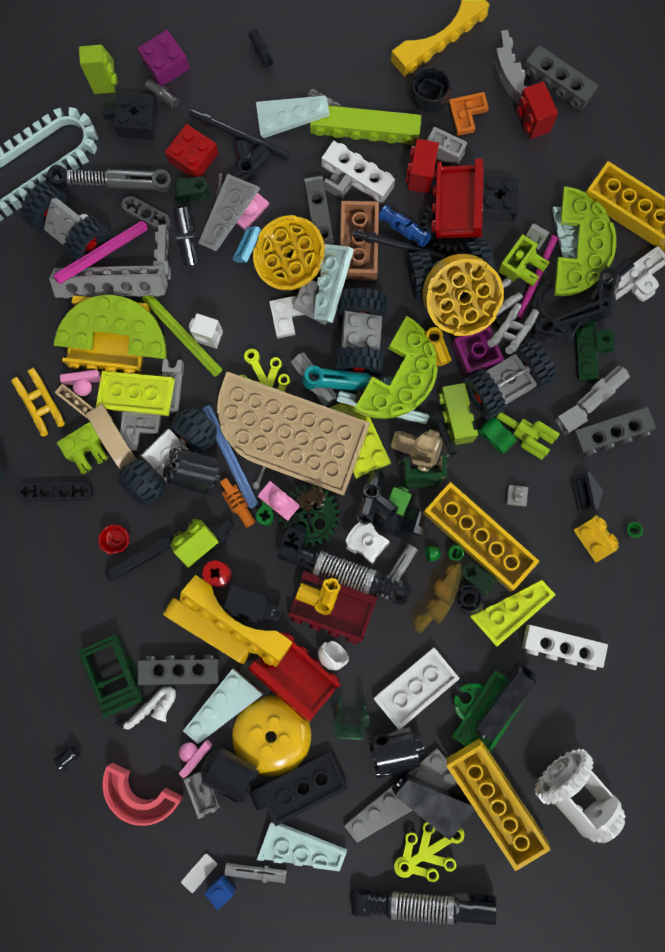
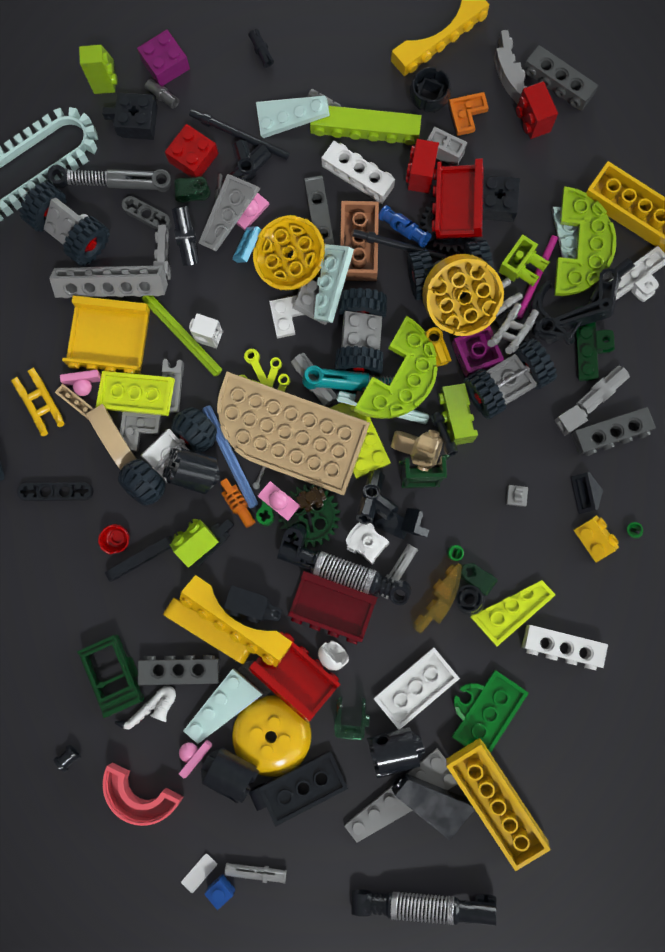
dark pink axle [53,221,148,284] -> none
lime plate [54,295,167,359] -> none
lime brick [57,422,109,474] -> none
light grey hinge [184,771,220,819] -> none
red piece [202,561,232,587] -> none
light aqua wing [257,820,347,871] -> none
yellow piece [295,578,341,615] -> none
light grey panel [324,174,352,200] -> none
bright green brick [389,486,412,517] -> none
neon yellow plant [394,821,465,882] -> none
yellow brick [423,482,539,591] -> none
green hinge [425,546,441,562] -> none
black slope [476,661,536,741] -> none
green axle [478,417,517,455] -> none
lime plant [496,412,560,460] -> none
light grey tile [526,223,549,250] -> none
white piece [534,748,625,843] -> none

